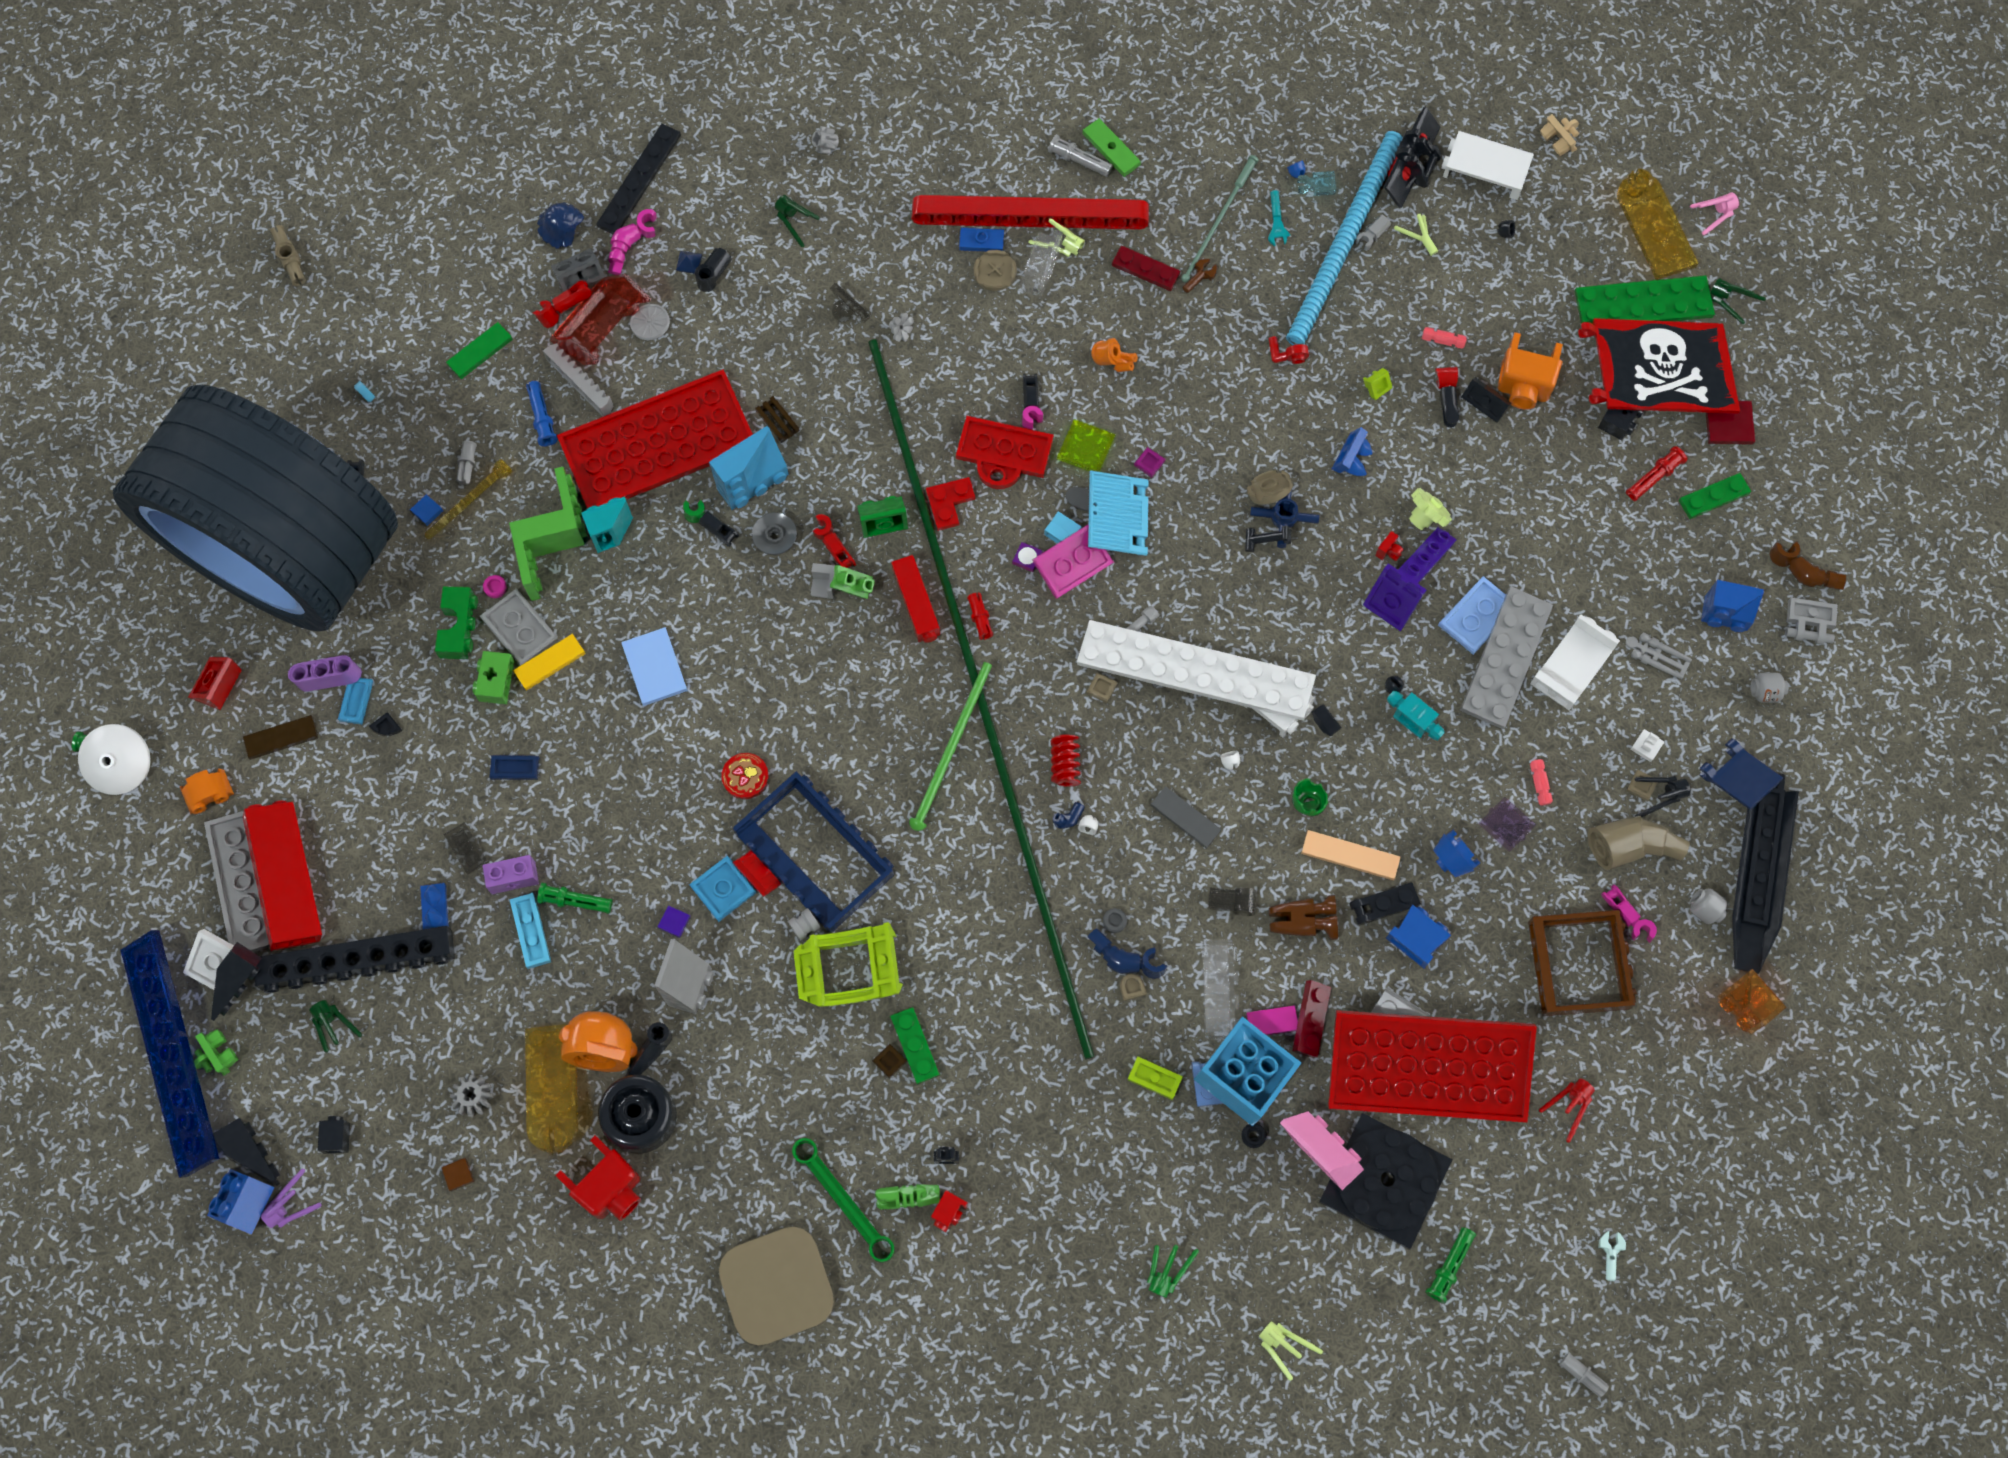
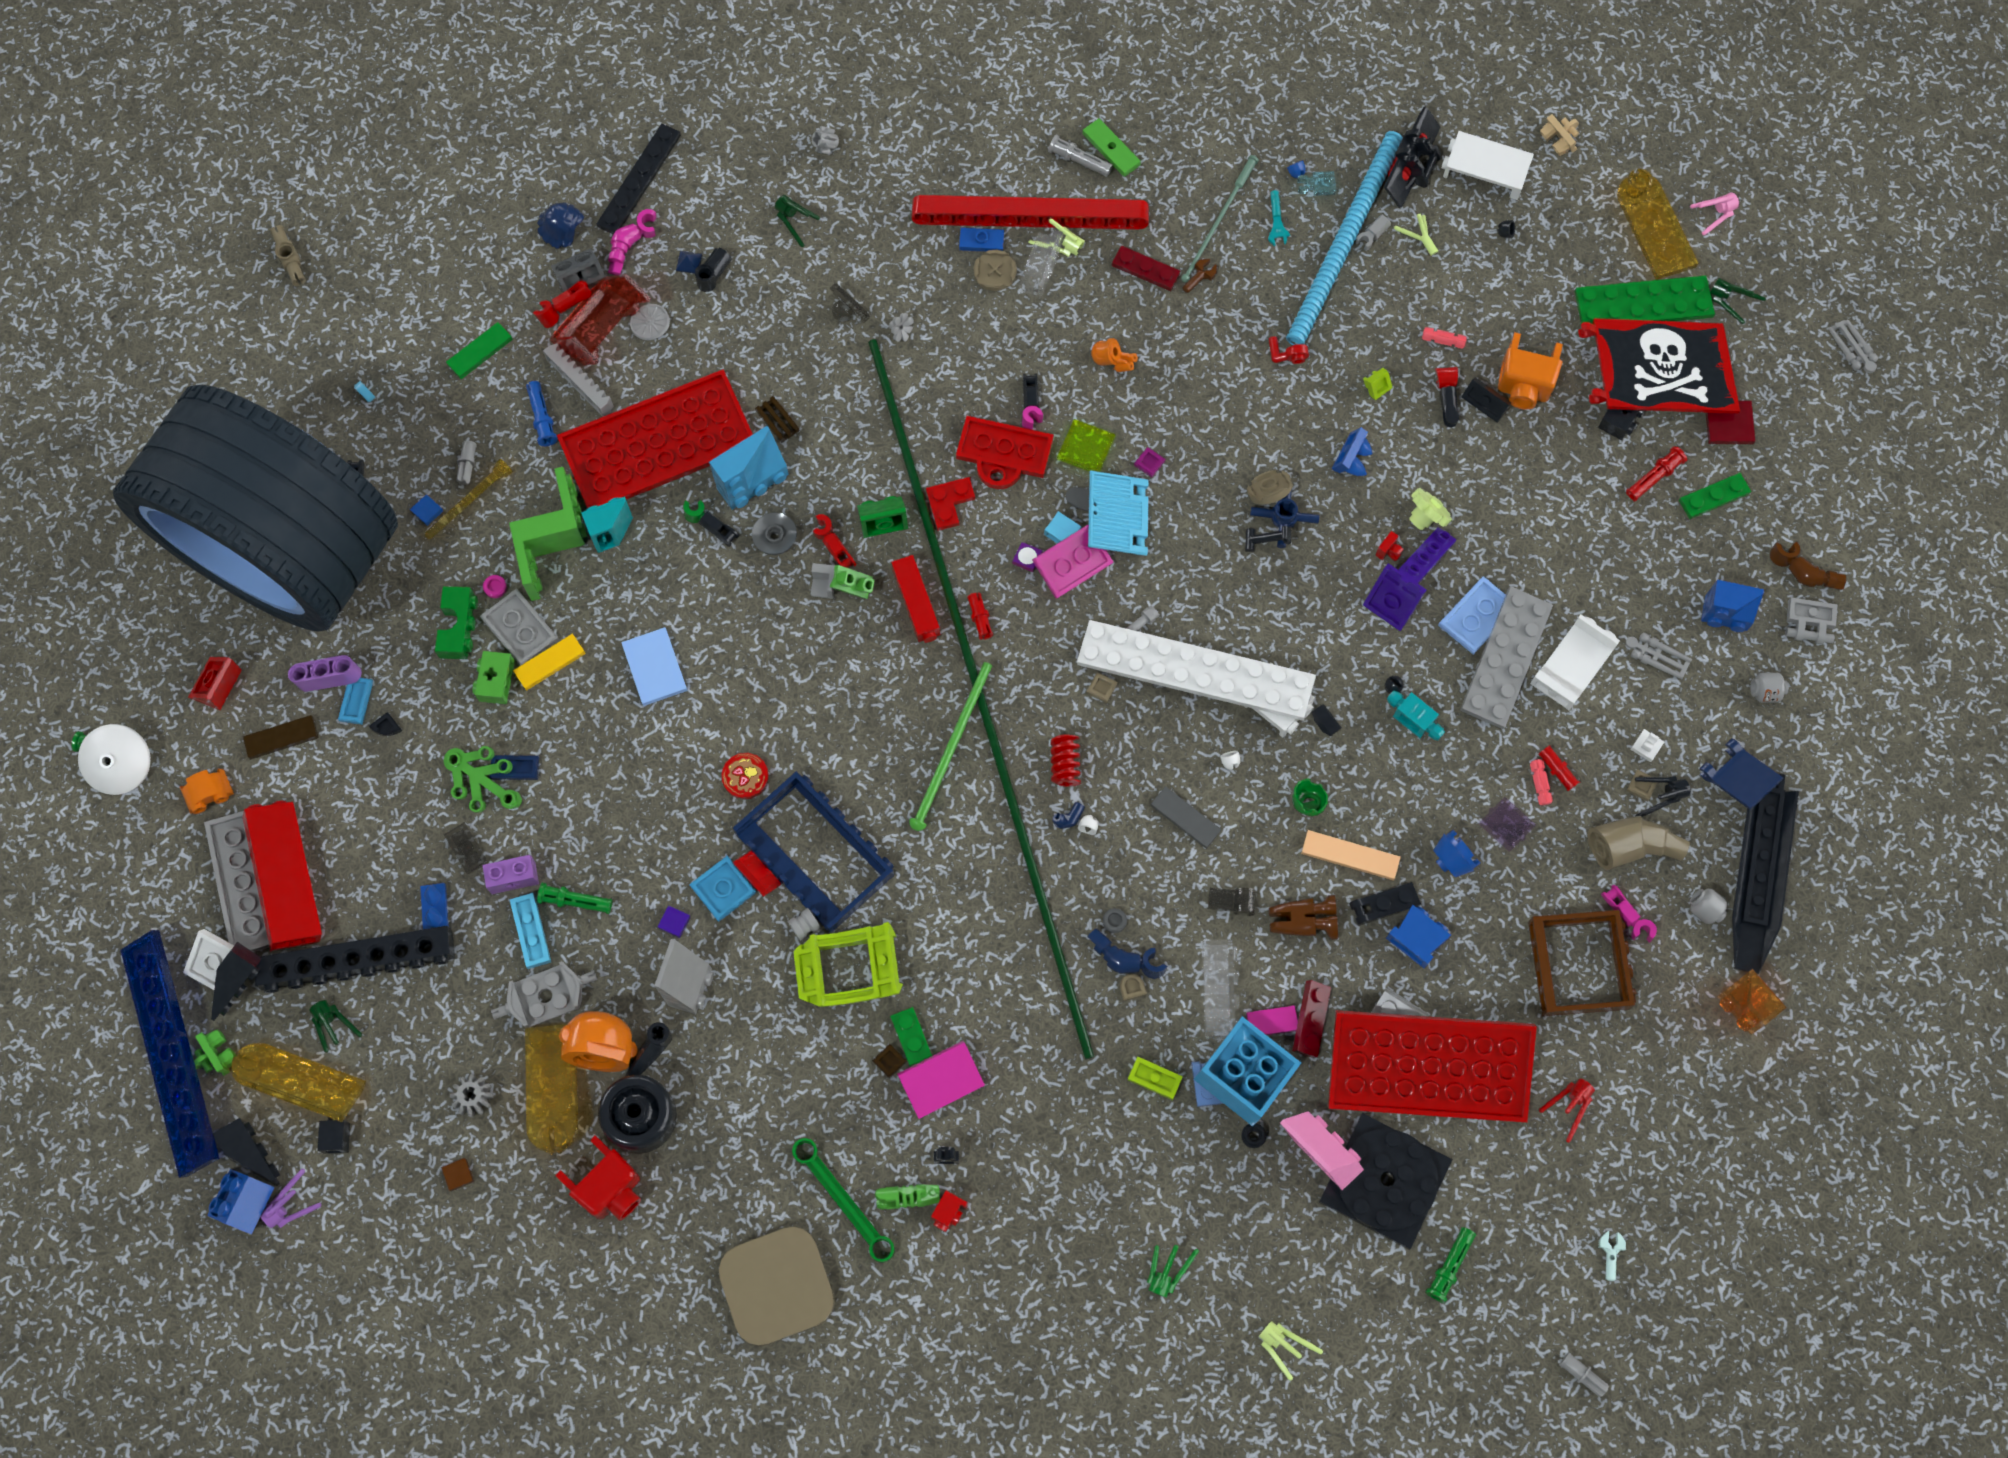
none -> clear yellow plate [232,1043,366,1122]
none -> bright green plant [444,746,522,813]
none -> light grey plate [491,961,598,1029]
none -> dark pink tile [897,1041,985,1119]
none -> red pin [1538,745,1580,791]
none -> light grey piece [1828,320,1879,373]

